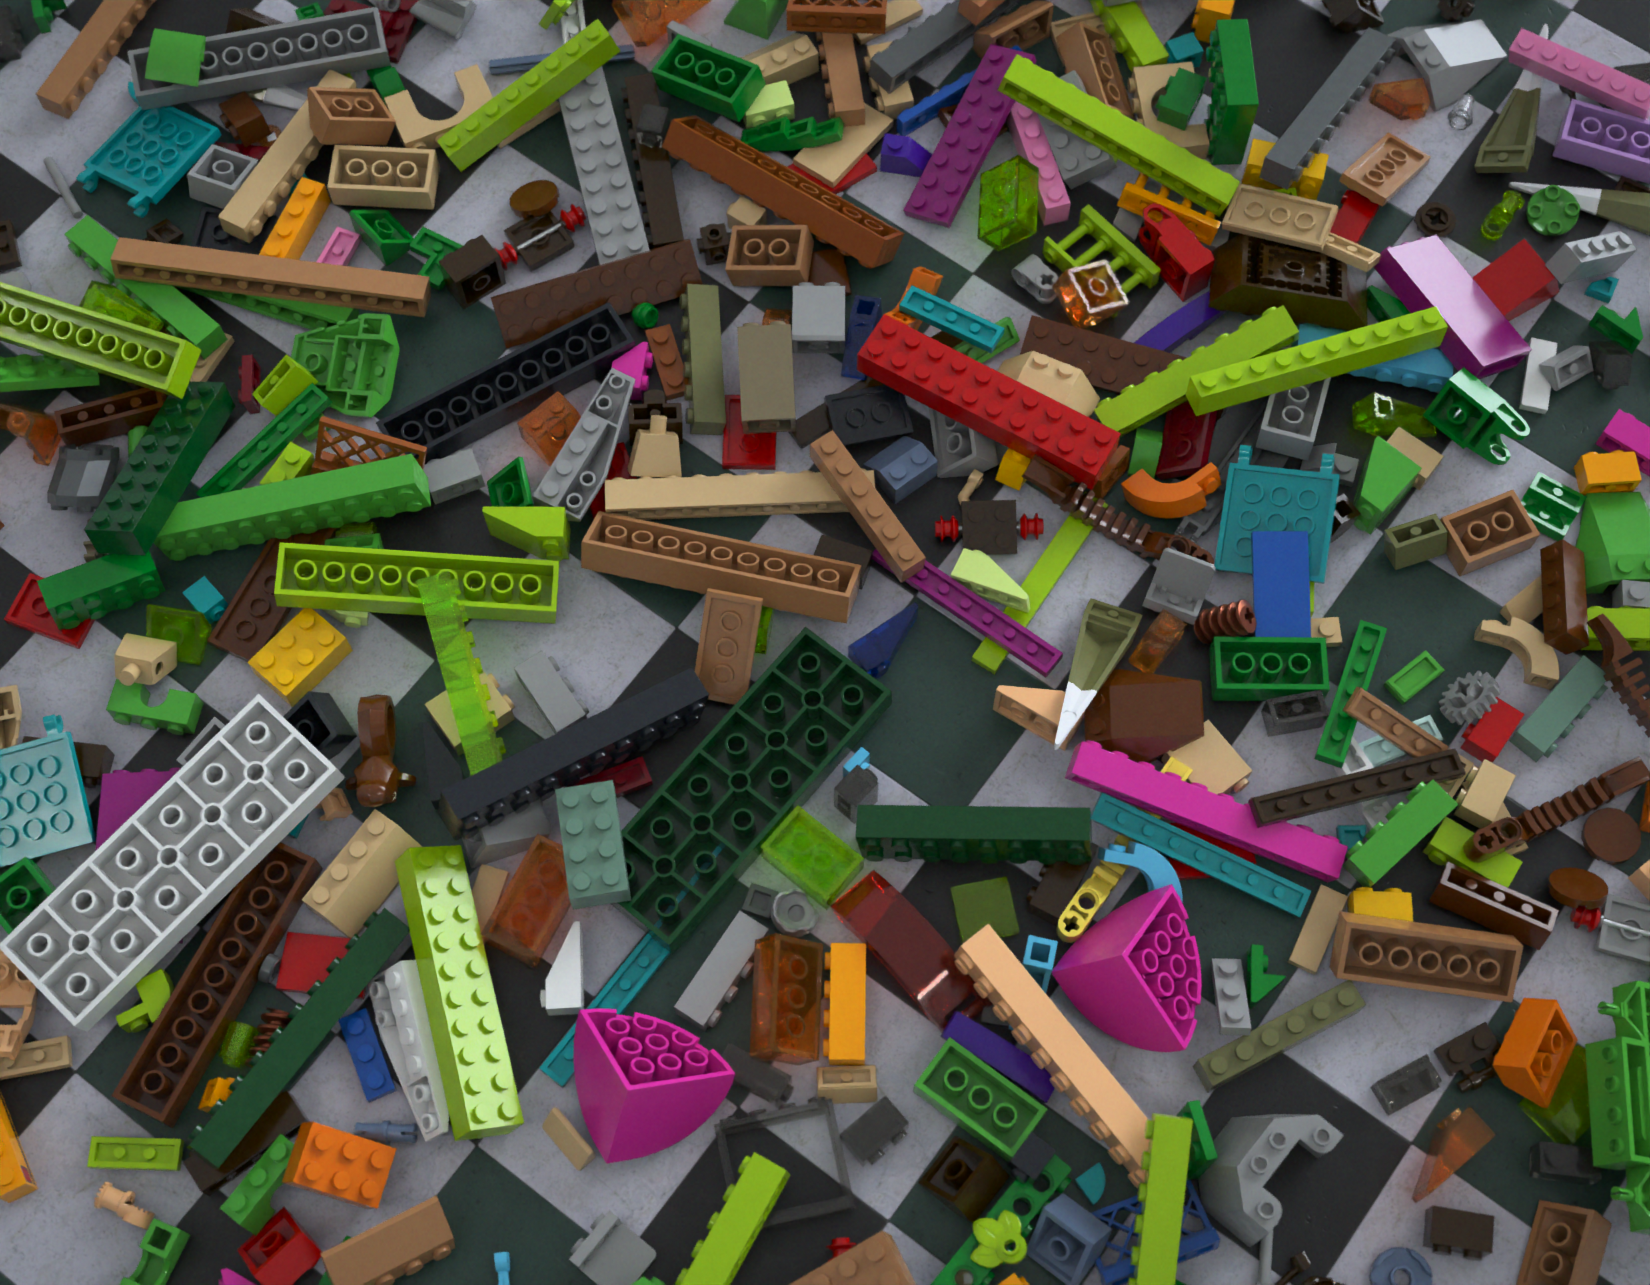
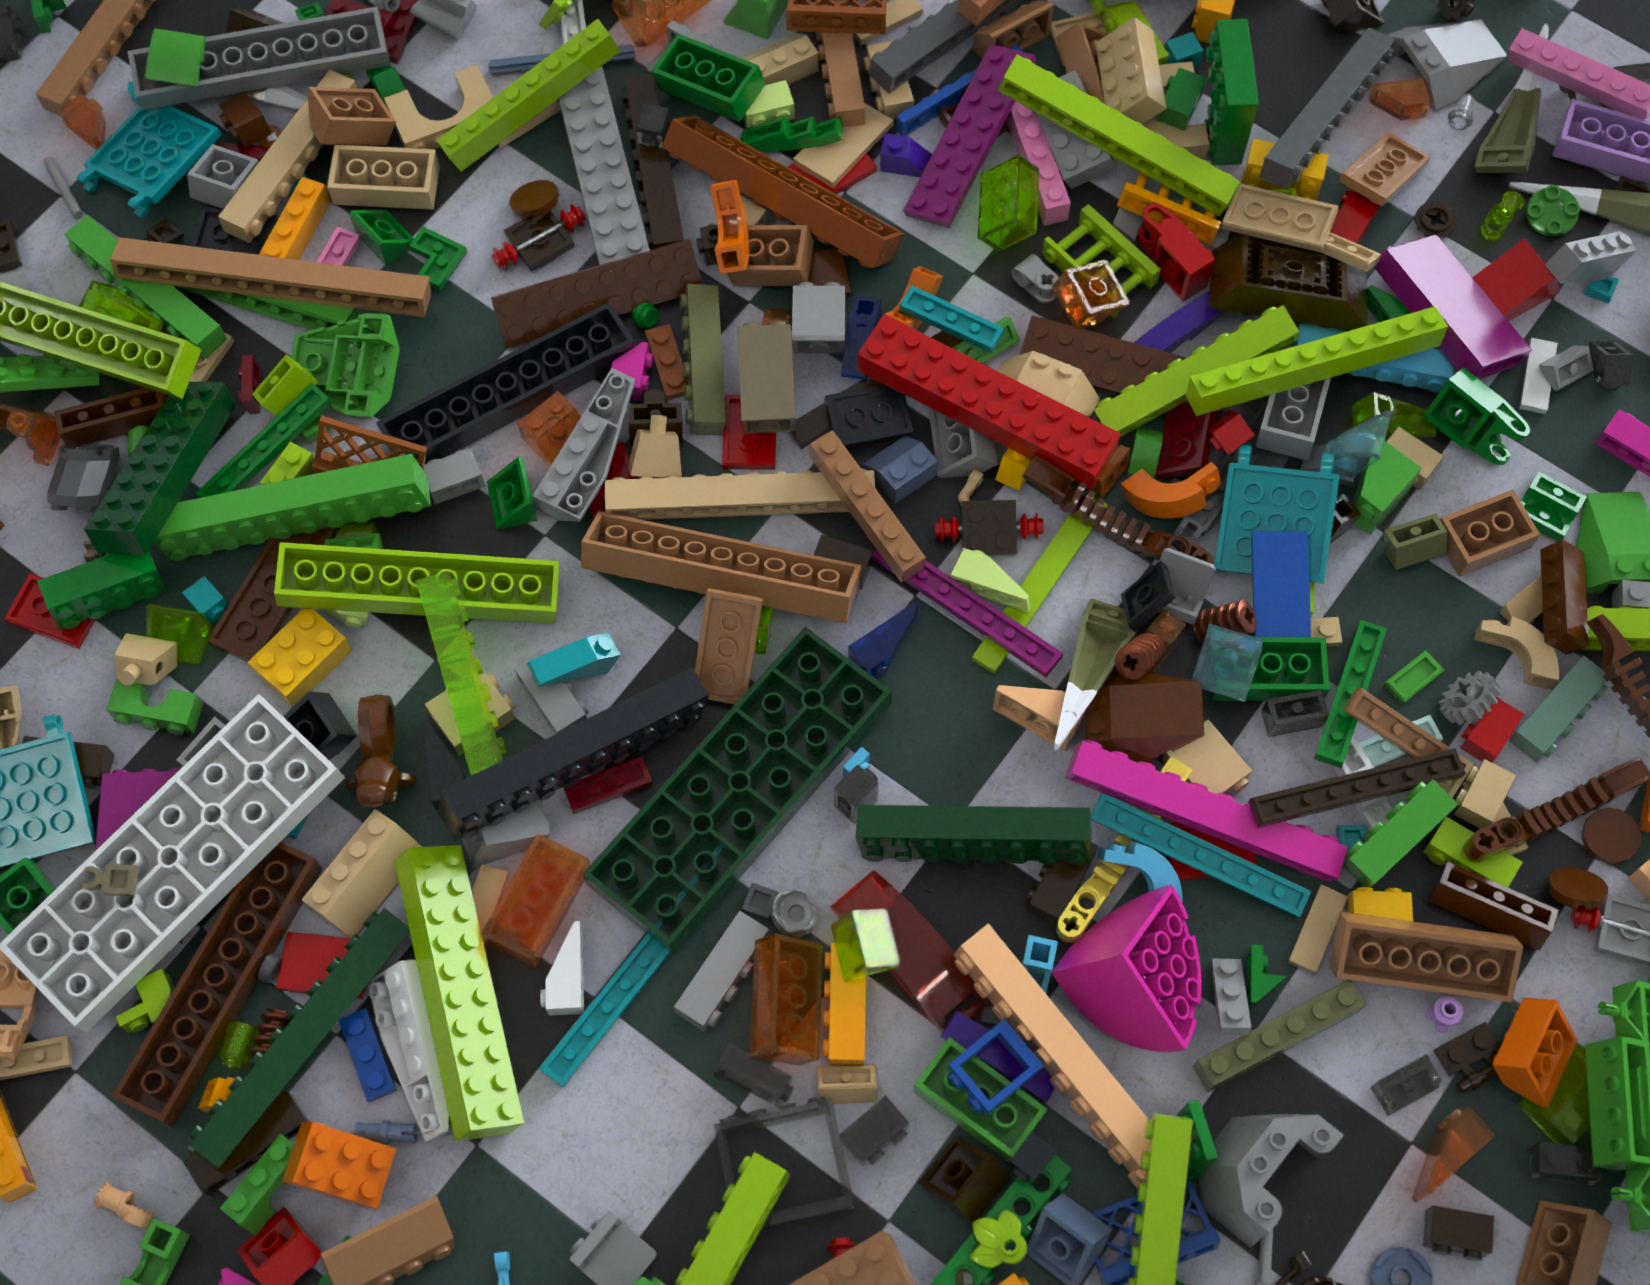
lime plate [87,1136,184,1171] -> none
light nougat tile [315,788,353,821] -> none
dark brown brick [439,235,506,310] -> none
lime slope [482,507,571,561] -> none
tan slope [542,1107,596,1171] -> none
sand green brick [555,780,631,910] -> none
dark pink brick [574,1009,736,1164] -> none
clear neon green brick [760,805,864,910] -> none
clear neon green tile [950,876,1020,944] -> none
teal tile [1074,1162,1105,1206] -> none
light orange brick [1574,450,1642,495] -> none
green slope [1588,305,1643,354] -> none
none -> clear orange slope [59,93,106,151]
none -> dark tan plate [82,864,139,897]
none -> teal slope [527,633,621,687]
none -> orange arch [710,180,749,274]
none -> clear neon green slope [831,909,901,982]
none -> blue window [947,1019,1044,1117]
none -> tan brick [1095,17,1167,124]
none -> copper piece [1115,633,1166,680]
none -> black tile [1121,561,1176,632]
none -> clear light blue slope [1192,624,1263,702]
none -> red slope [1208,409,1255,455]
none -> clear light blue slope [1325,410,1391,478]
none -> lavender brick [1425,996,1464,1033]

